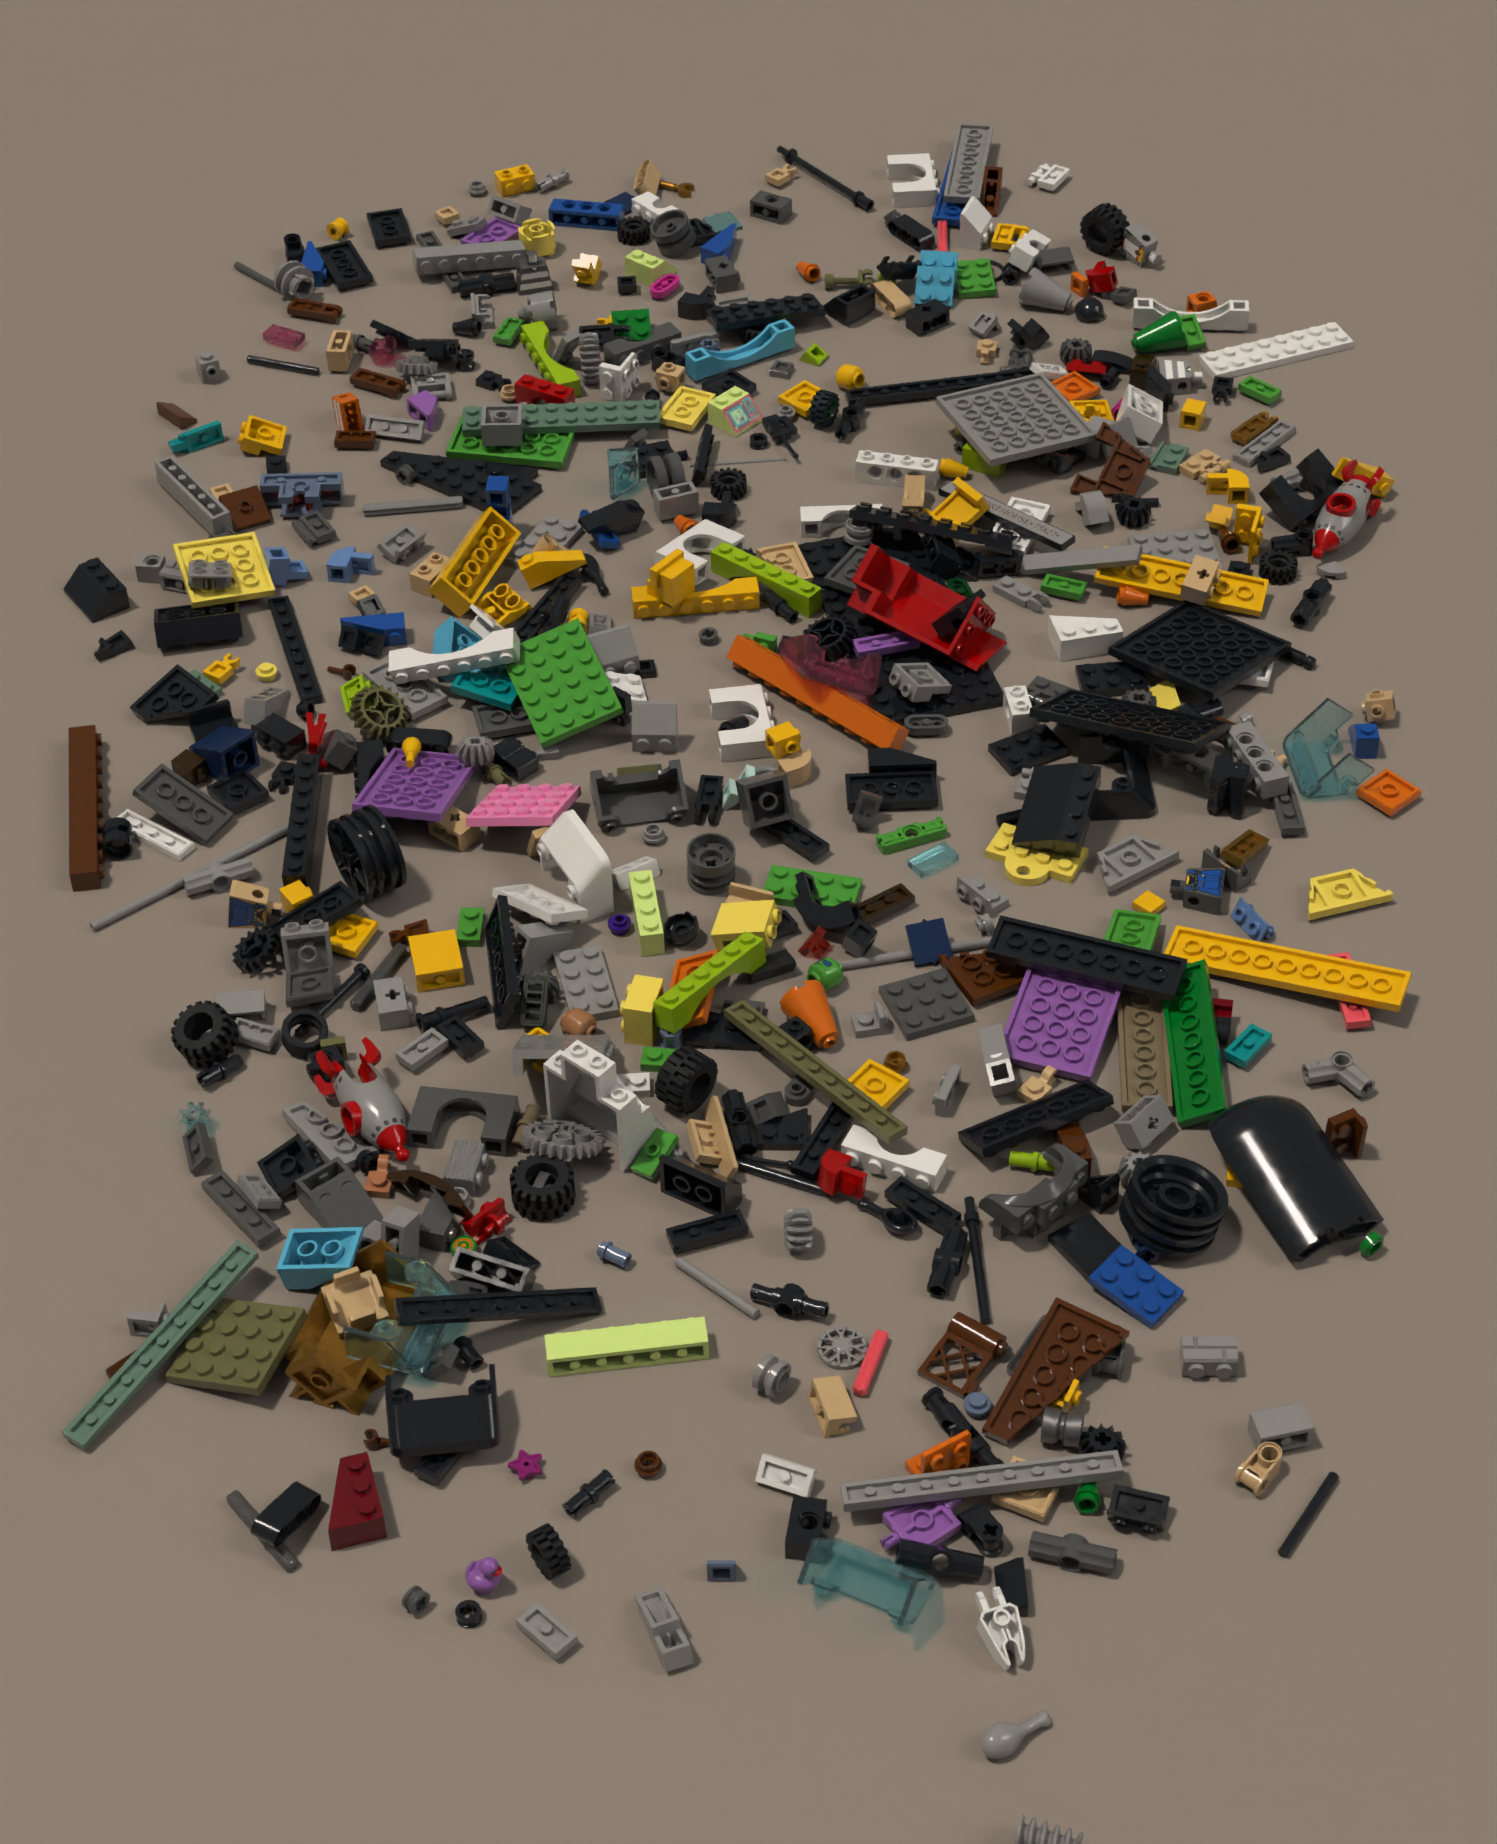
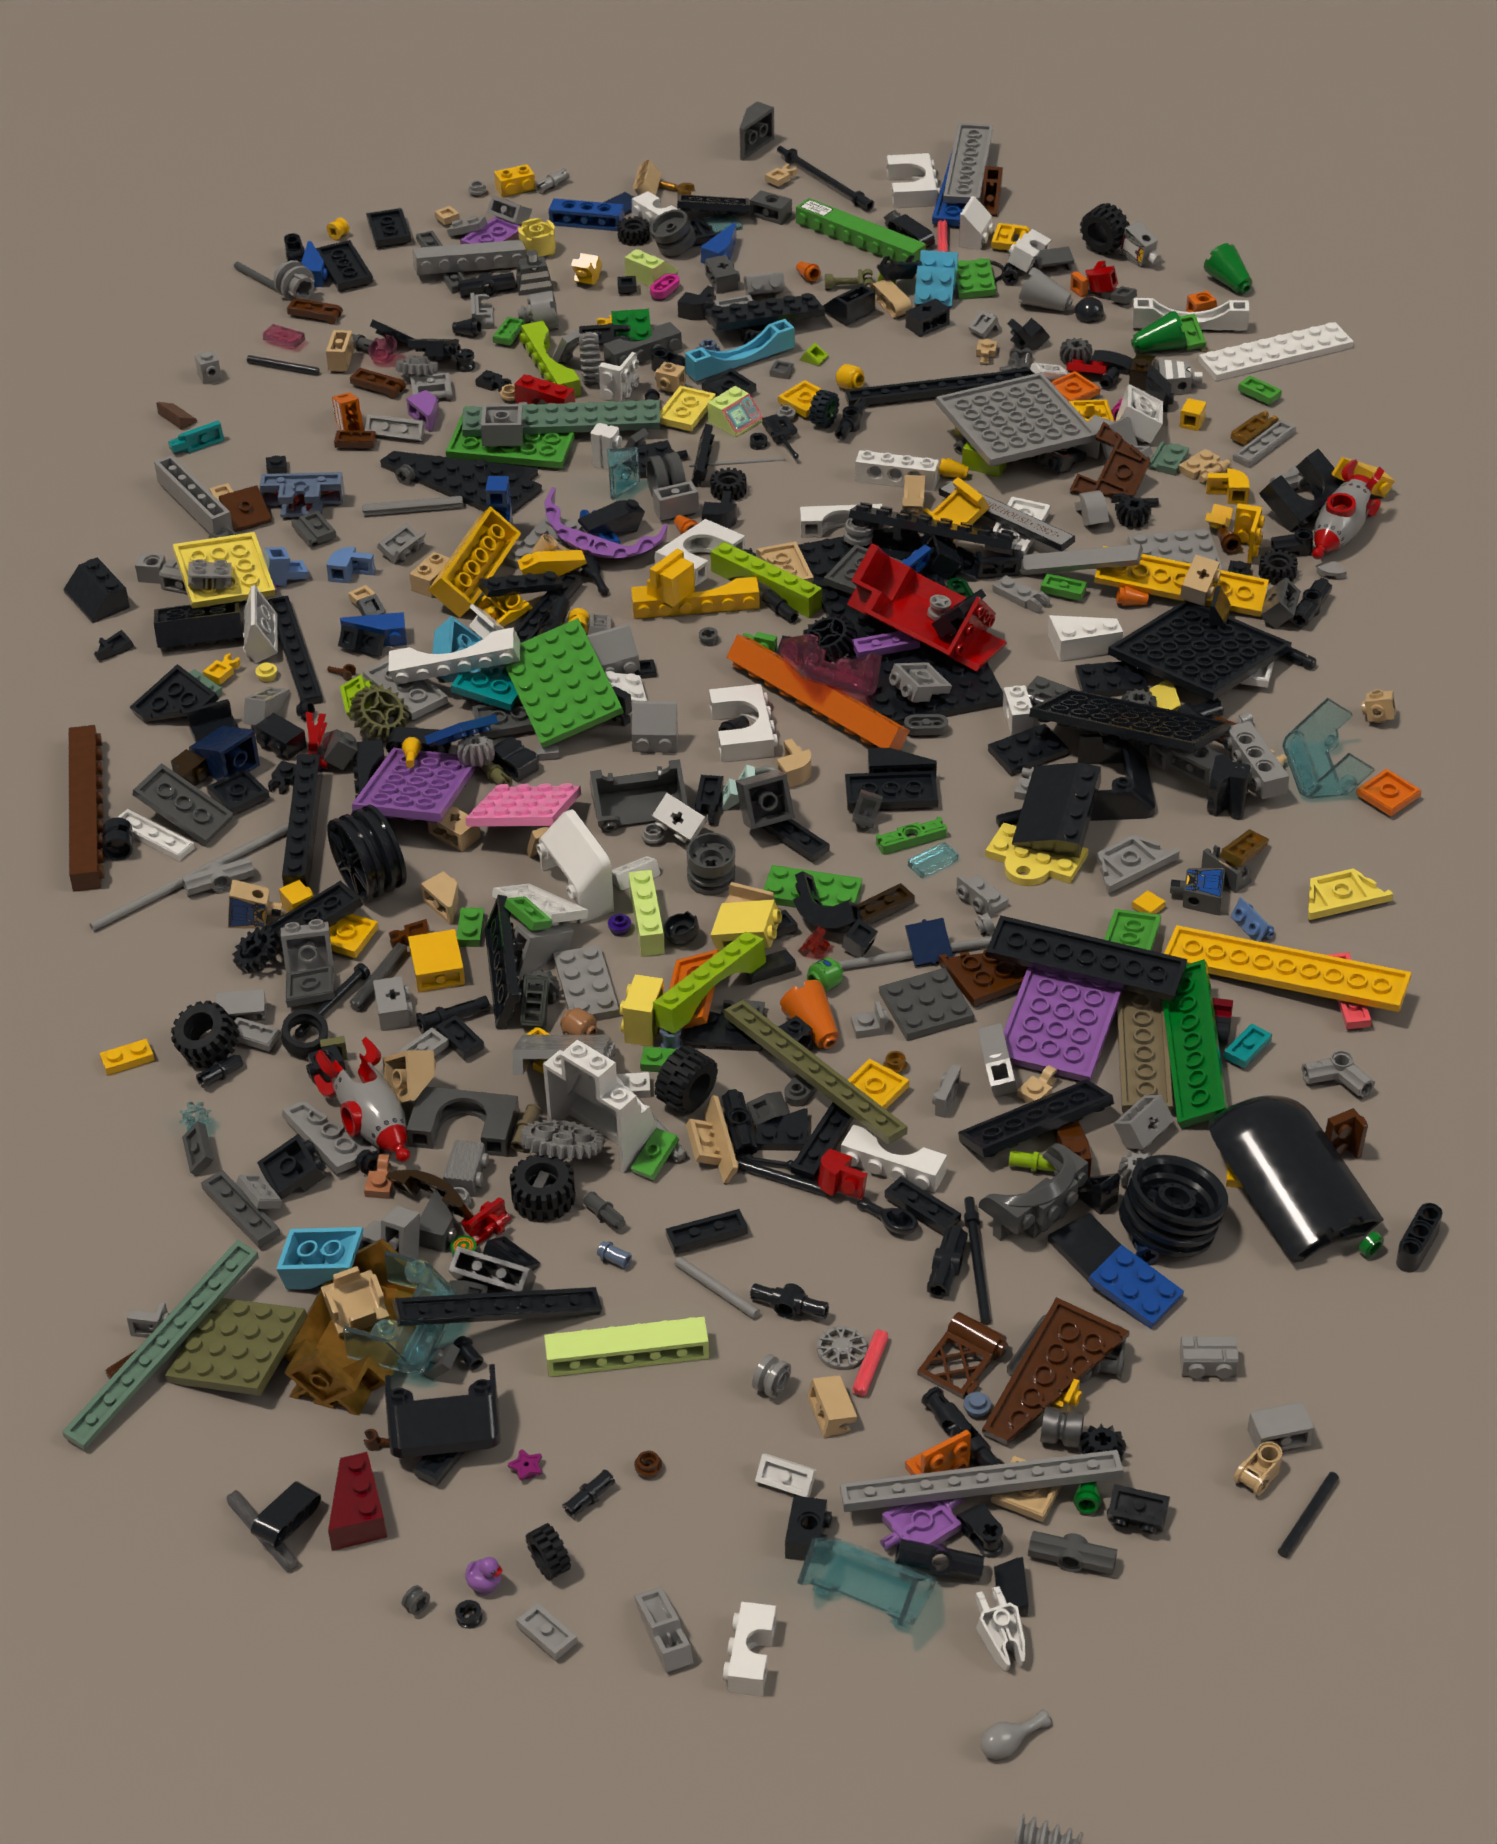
yellow plate [237,415,287,456] -> none
dark grey slope [295,1156,383,1229] -> none
olive plate [617,764,661,776] -> none
black slope [659,1154,742,1215] -> none
light grey hinge [670,329,721,358] -> none
sand blue slope [707,1560,736,1581] -> none
yellow brick [765,721,801,759] -> none
light grey gear [783,1208,813,1252] -> none
white plate [1026,163,1070,191] -> none
black plate [1212,376,1234,403] -> none
black slope [1257,445,1291,472] -> none
dark grey plate [1271,782,1305,836] -> none
blue slope [1348,723,1380,759] -> none
none -> yellow plate [99,1038,155,1076]
none -> white slope [243,585,278,663]
none -> tan slope [383,1050,436,1104]
none -> tan slope [421,871,459,924]
none -> blue plate [424,714,498,746]
none -> black plate [478,571,564,597]
none -> bright green plate [504,896,553,931]
none -> medium lavender windscreen [545,487,668,558]
none -> dark grey axle [583,1191,625,1230]
none -> white brick [590,423,623,471]
none -> white brick [652,793,707,843]
none -> black plate [677,194,750,215]
none -> white arch [723,1602,776,1697]
none -> dark grey slope [740,101,774,160]
none -> light grey brick [744,272,785,295]
none -> bright green brick [796,198,926,262]
none -> blue plate [901,545,932,573]
none -> light grey wheel [927,595,951,620]
none -> green cone [1204,243,1252,294]
none -> slope [1209,585,1231,626]
none -> dark grey brick [1261,578,1301,629]
none -> black beam [1396,1203,1443,1273]

